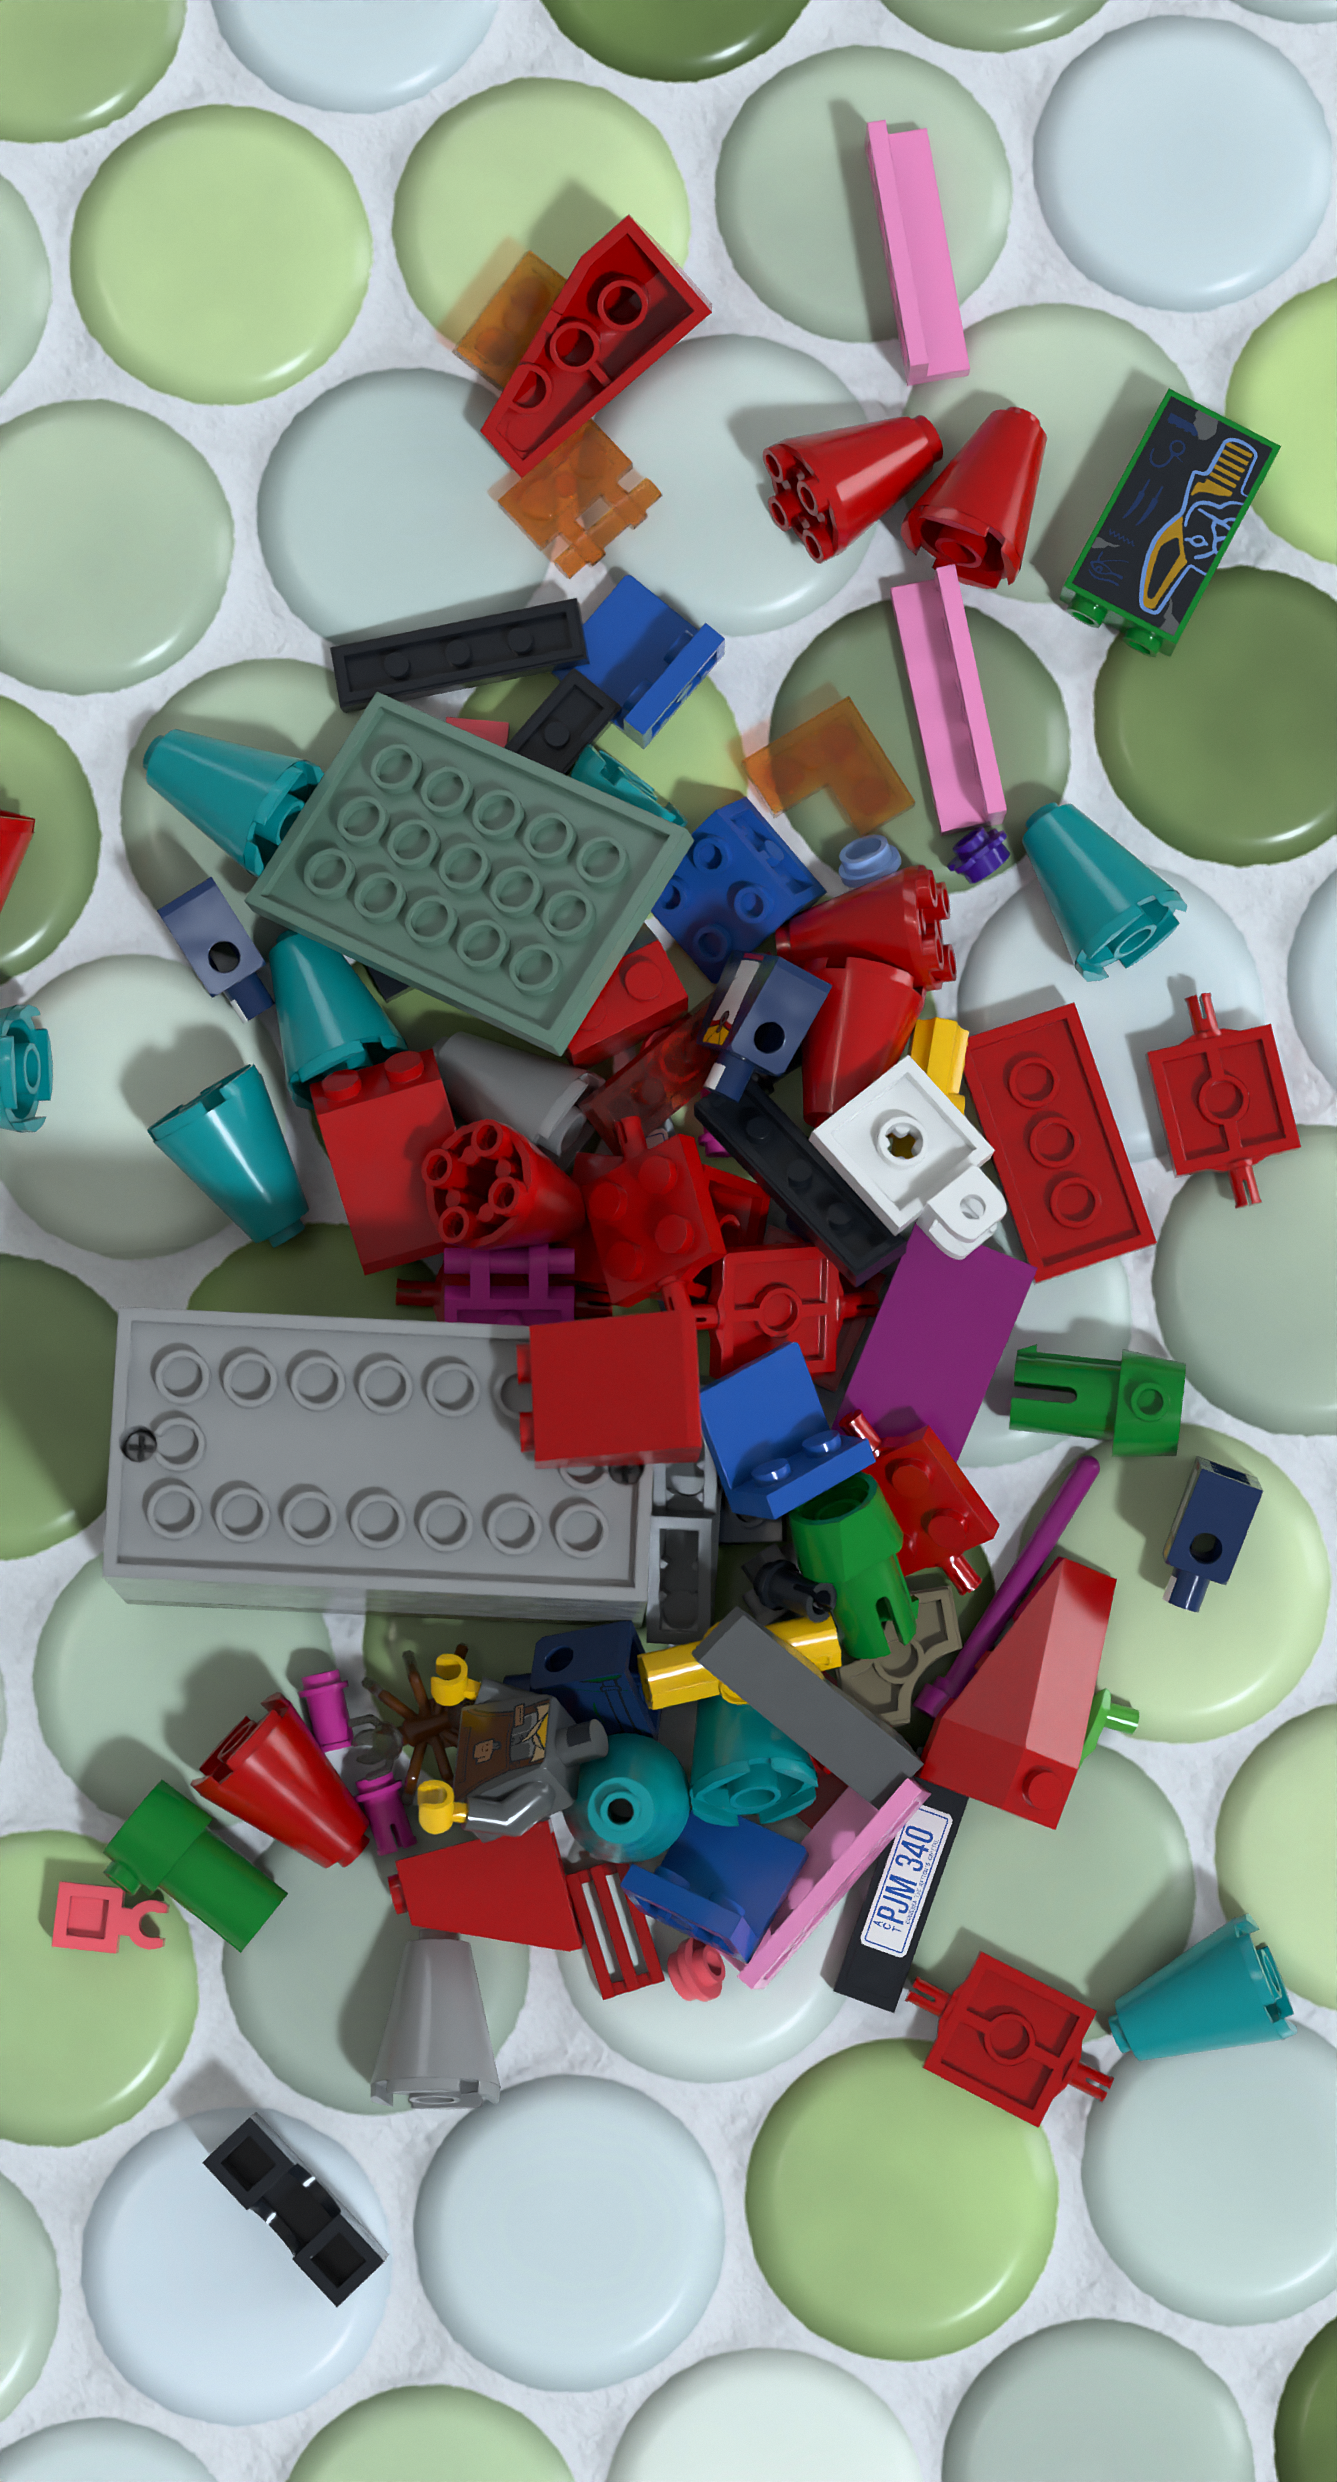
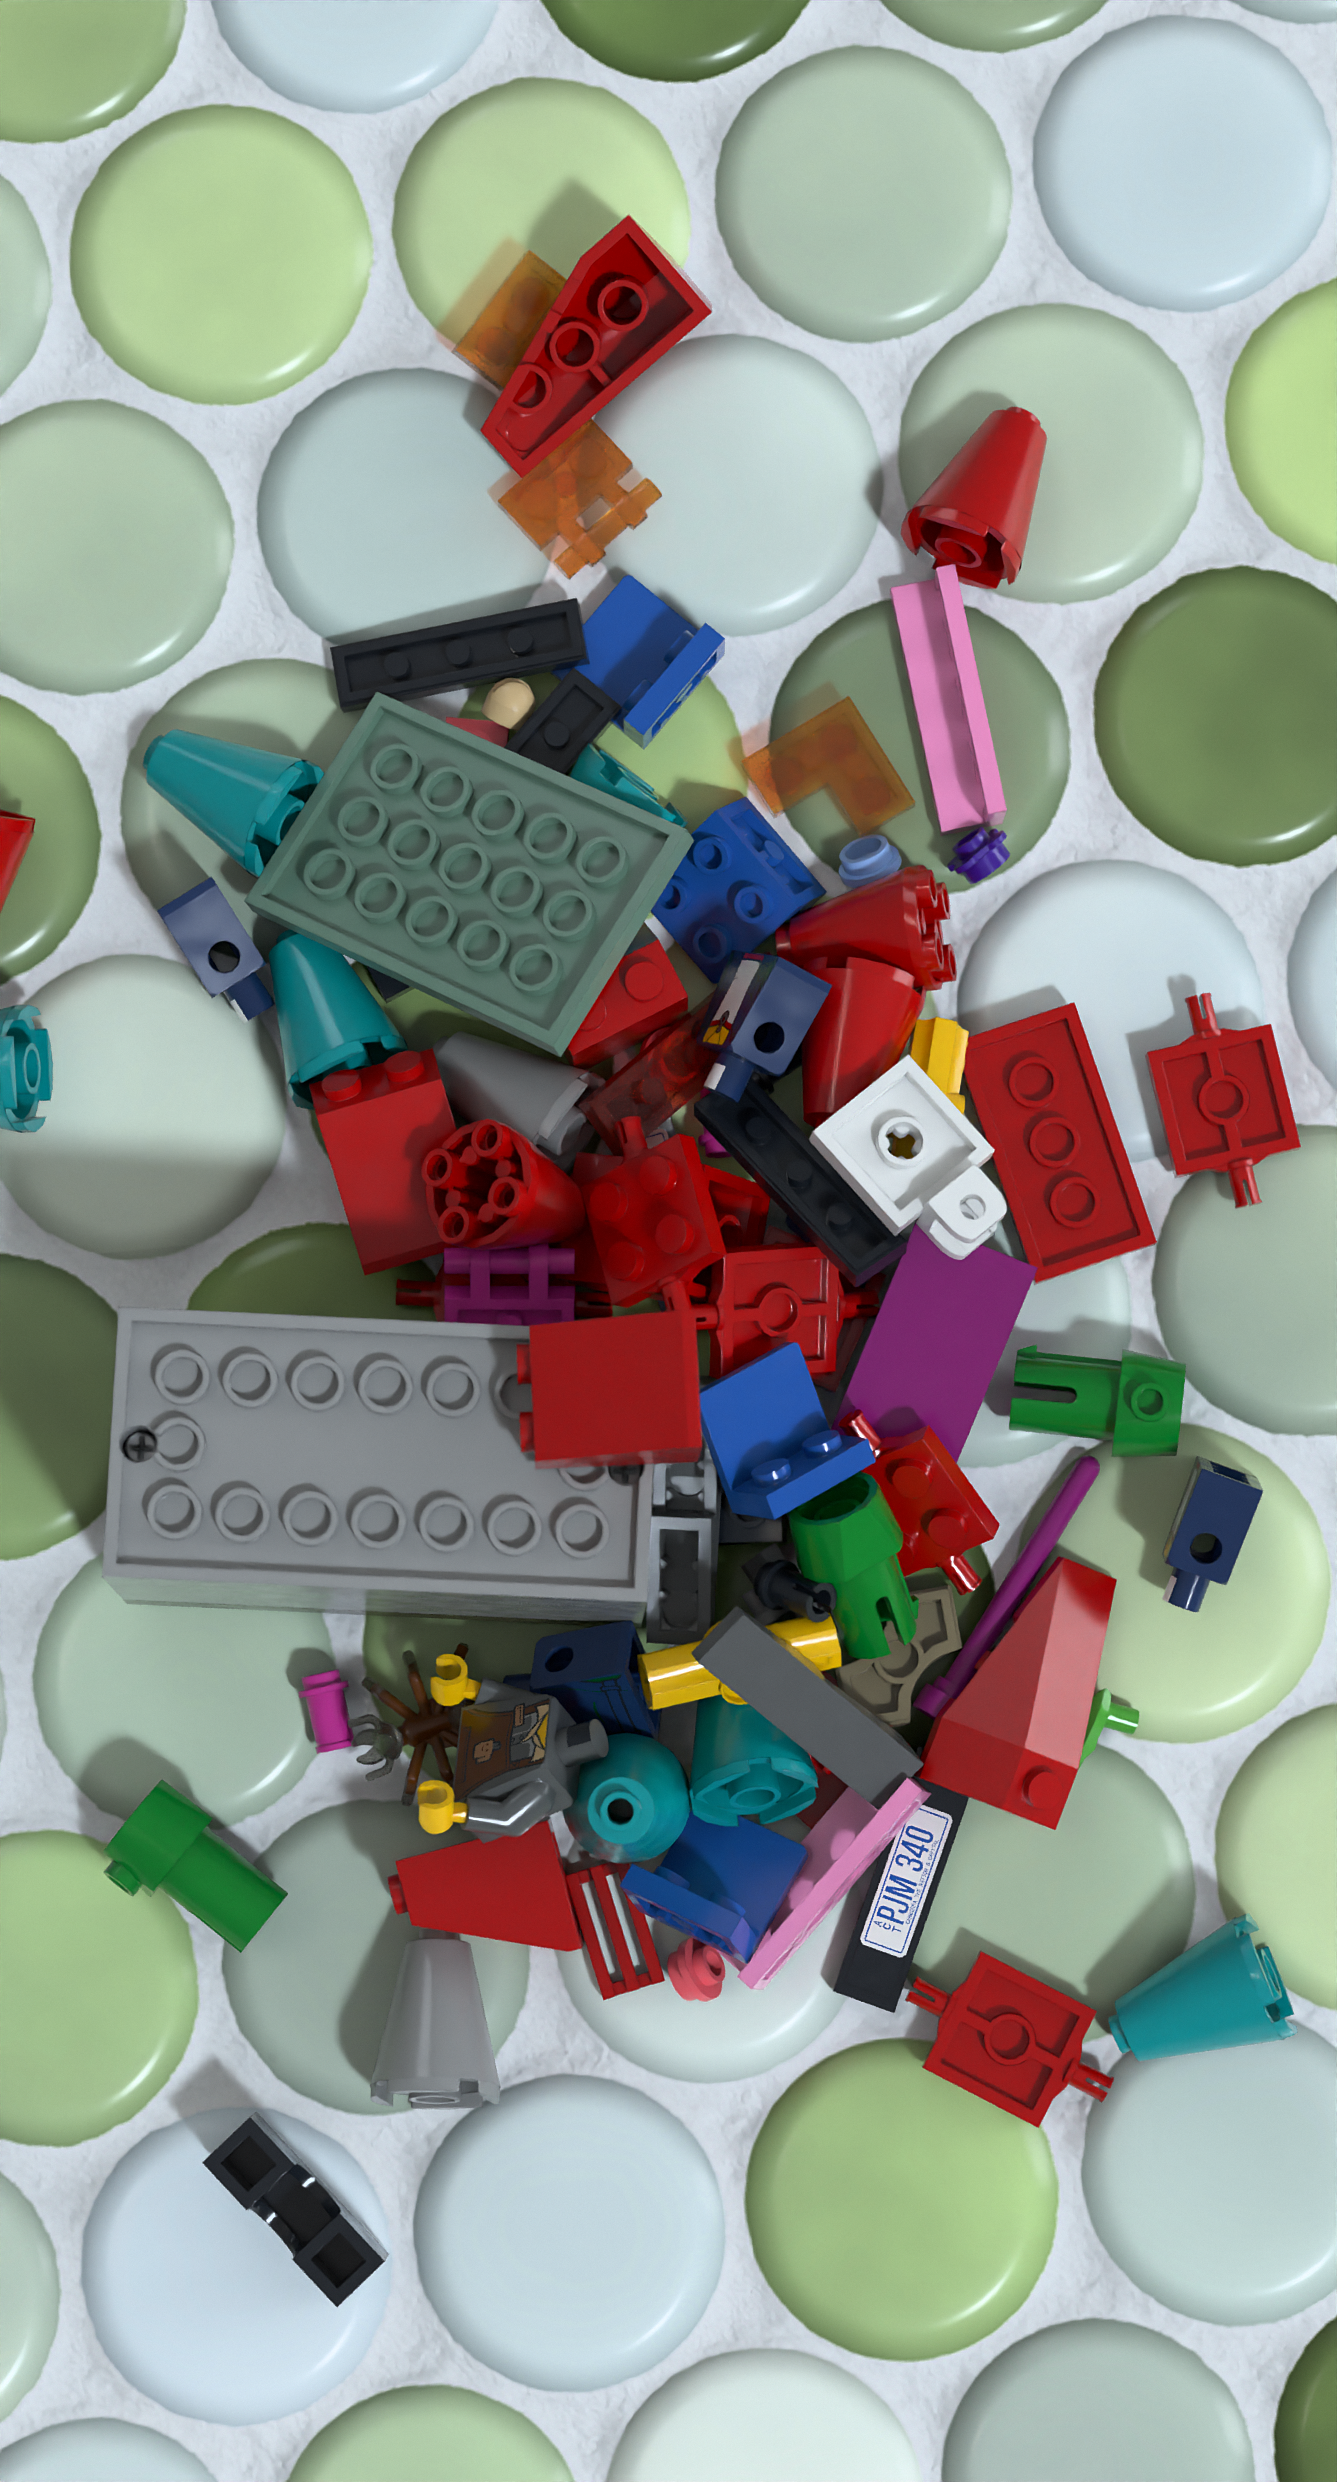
coral plate [51,1881,170,1954] -> none
teal cone [147,1064,310,1247] -> none
red cone [190,1692,370,1869] -> none
dark pink pin [353,1769,418,1856] -> none
red cone [762,415,943,564] -> none
bright pink fence [864,120,970,386] -> none
teal cone [1022,802,1188,982] -> none
panel [1059,388,1281,657] -> none
none -> tan hinge [481,678,536,731]

